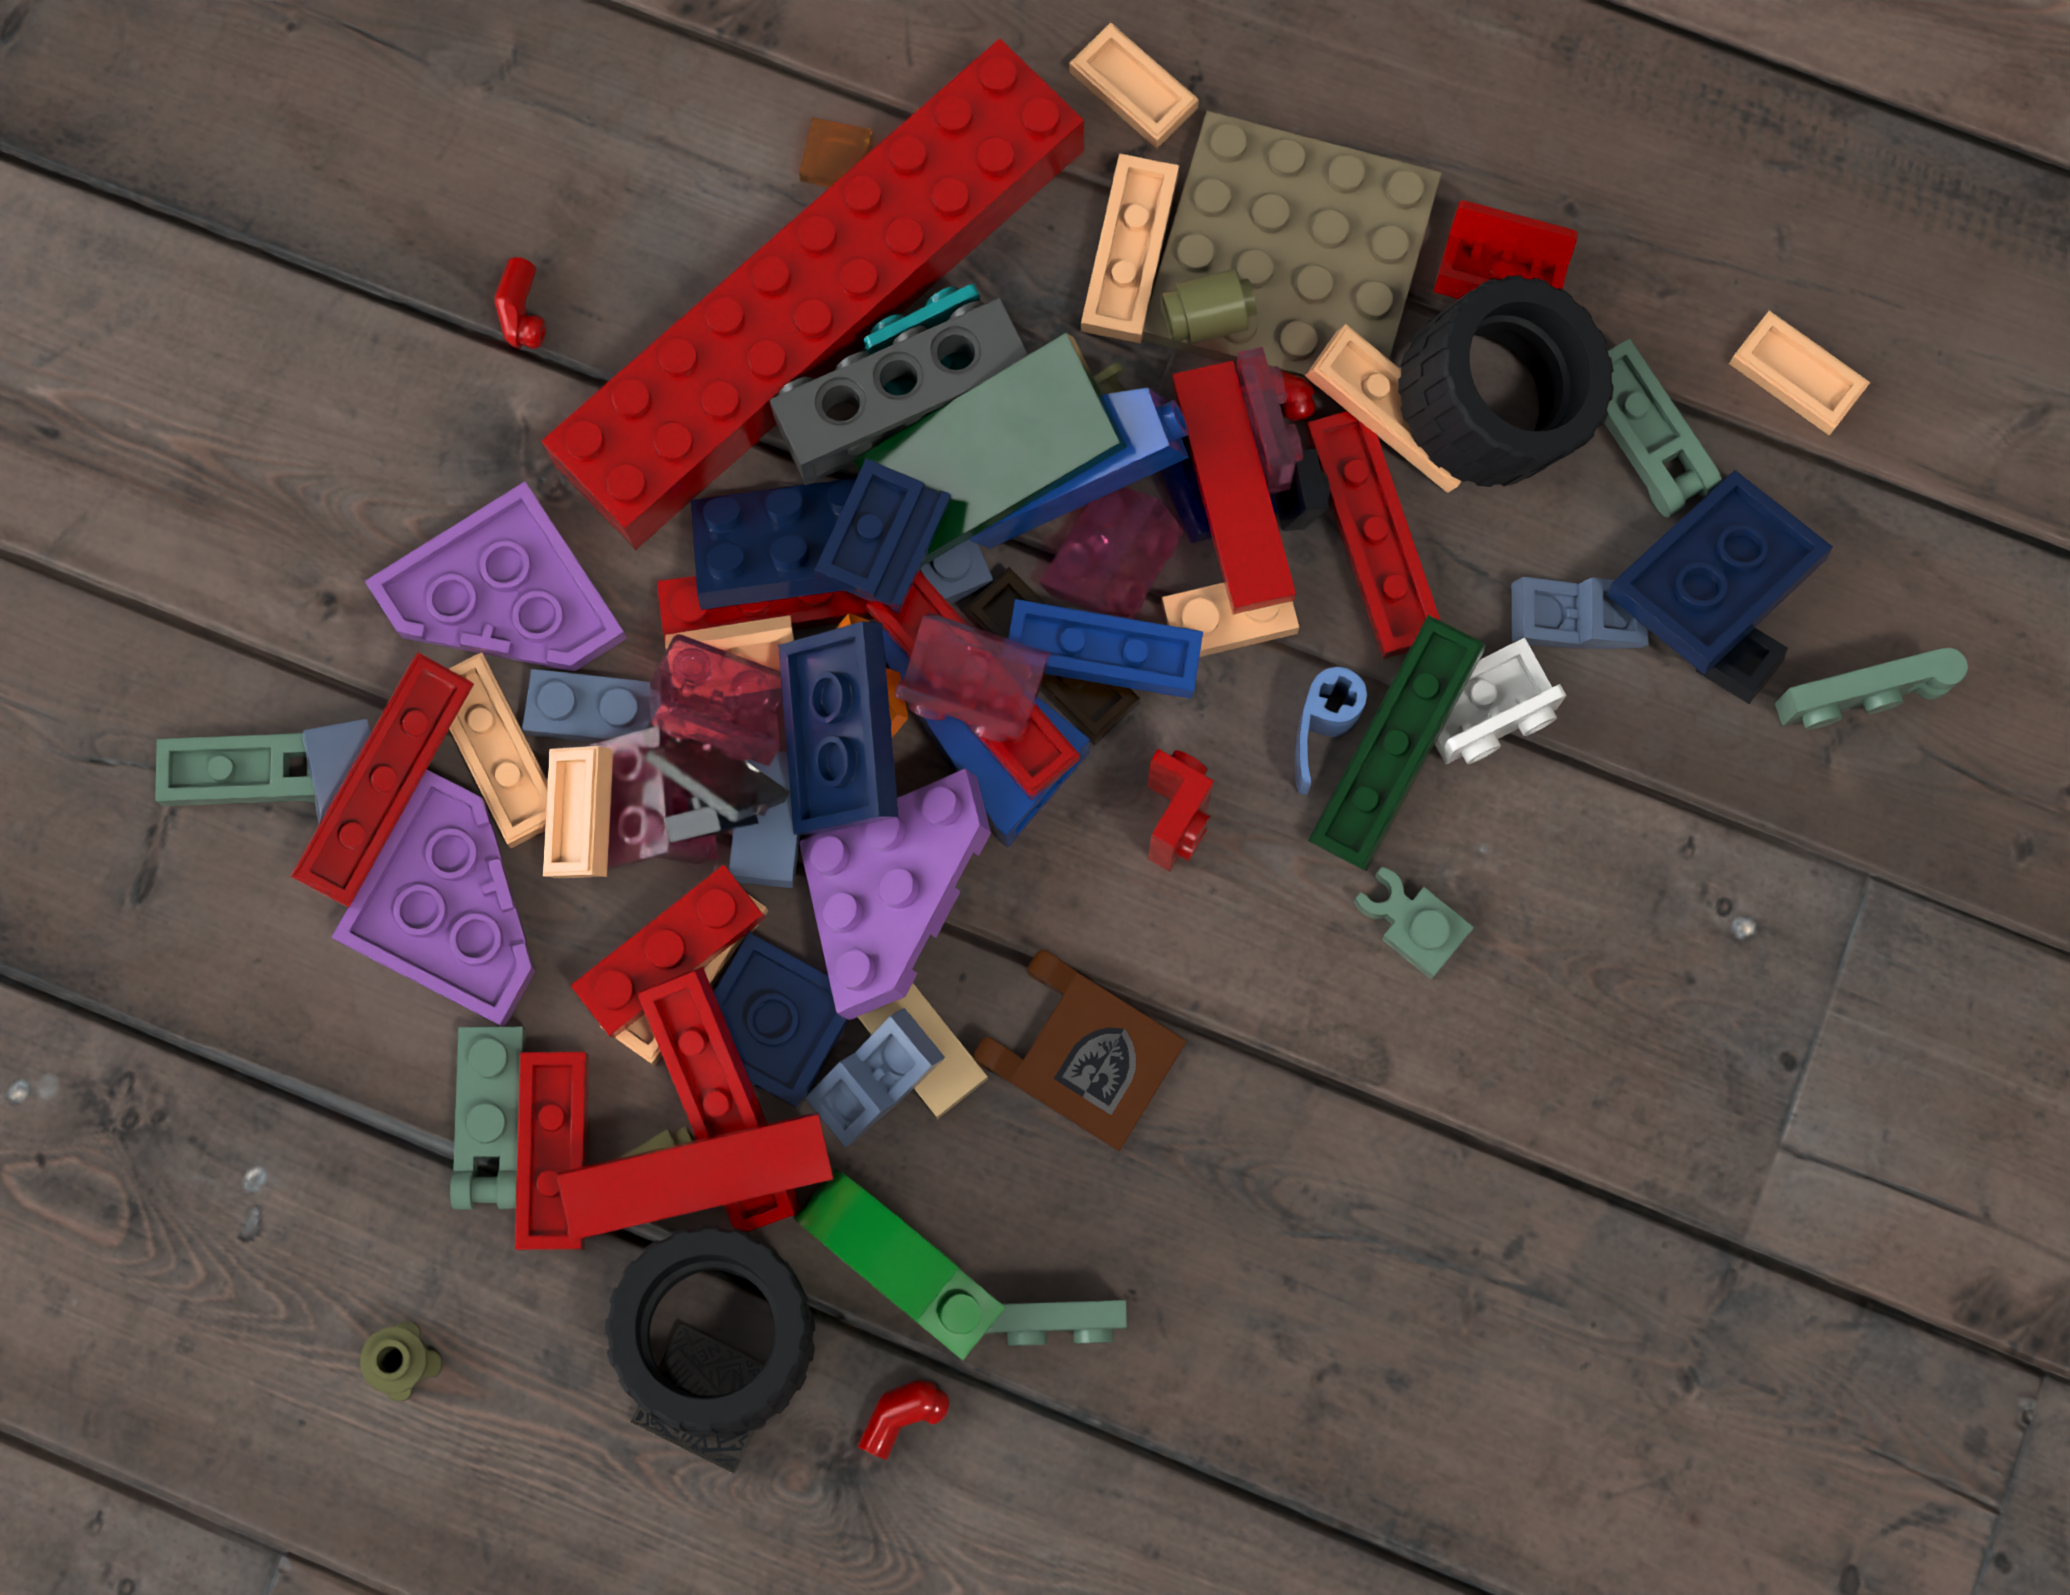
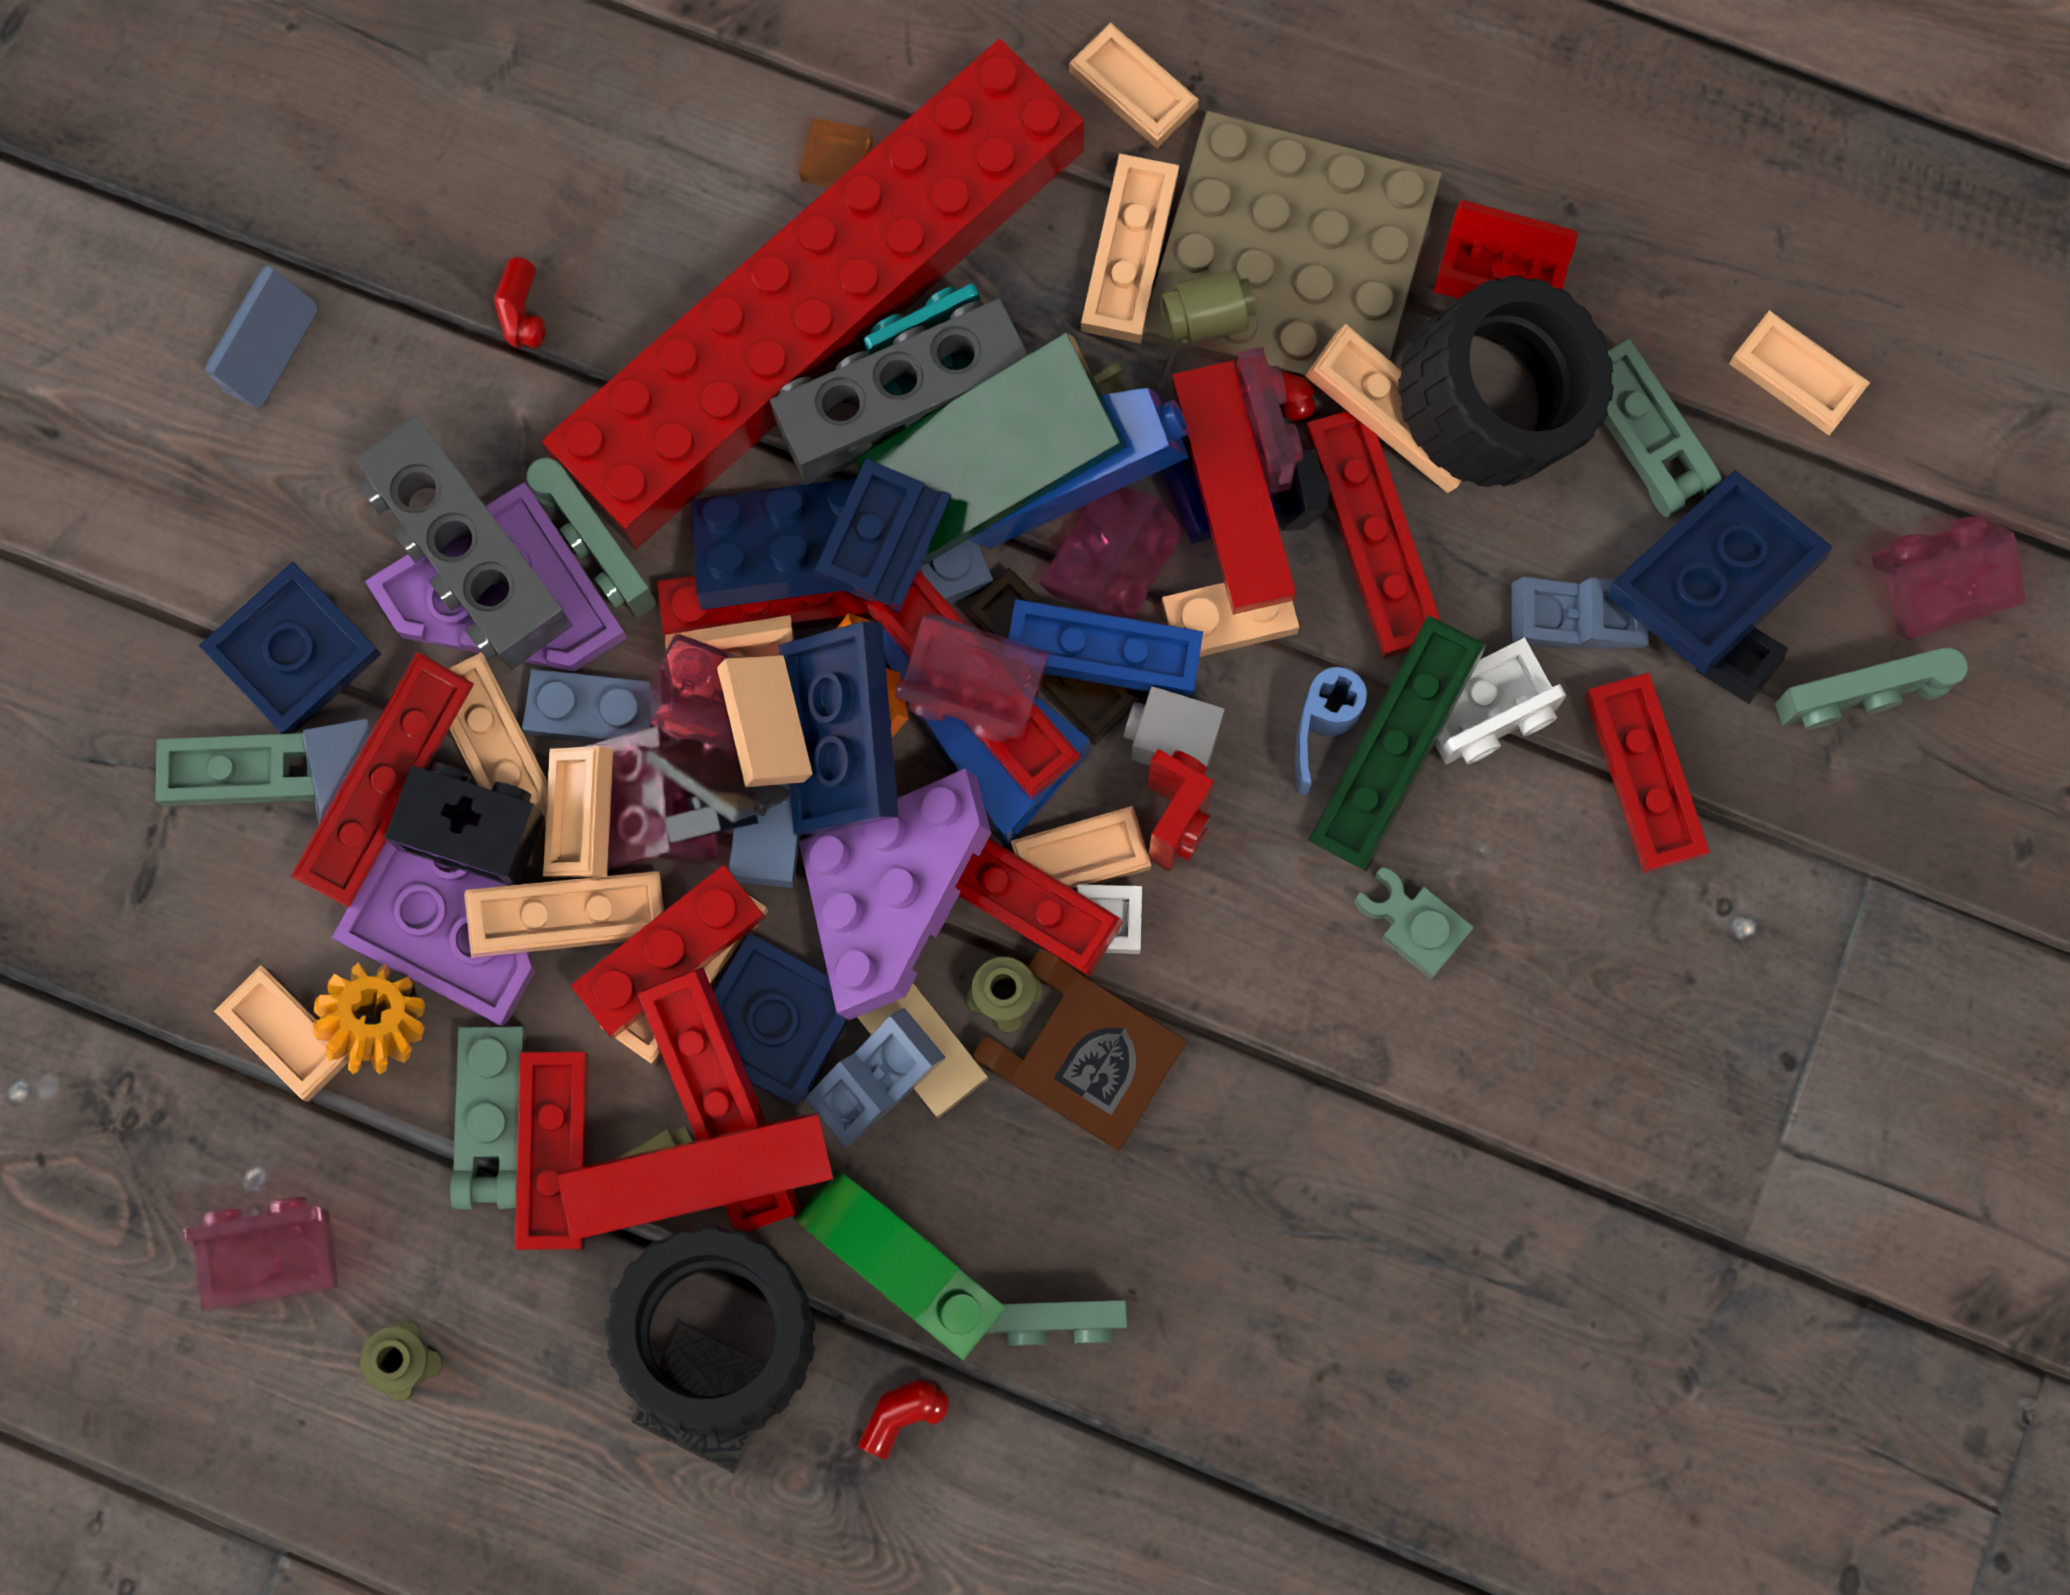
none -> clear pink bracket [182,1197,339,1312]
none -> dark blue plate [199,561,382,734]
none -> sand blue slope [205,265,318,408]
none -> light nougat tile [214,965,350,1102]
none -> light orange gear [313,962,425,1075]
none -> dark grey brick [354,415,572,670]
none -> black brick [384,762,545,886]
none -> light nougat tile [464,871,664,958]
none -> sand green plate [527,458,657,619]
none -> light nougat tile [717,655,813,787]
none -> red tile [905,790,1124,977]
none -> olive brick [966,957,1043,1034]
none -> light nougat tile [1011,806,1151,891]
none -> white plate [1078,884,1142,954]
none -> light grey brick [1123,686,1225,775]
none -> red plate [1584,672,1710,874]
none -> clear pink bracket [1871,516,2026,639]

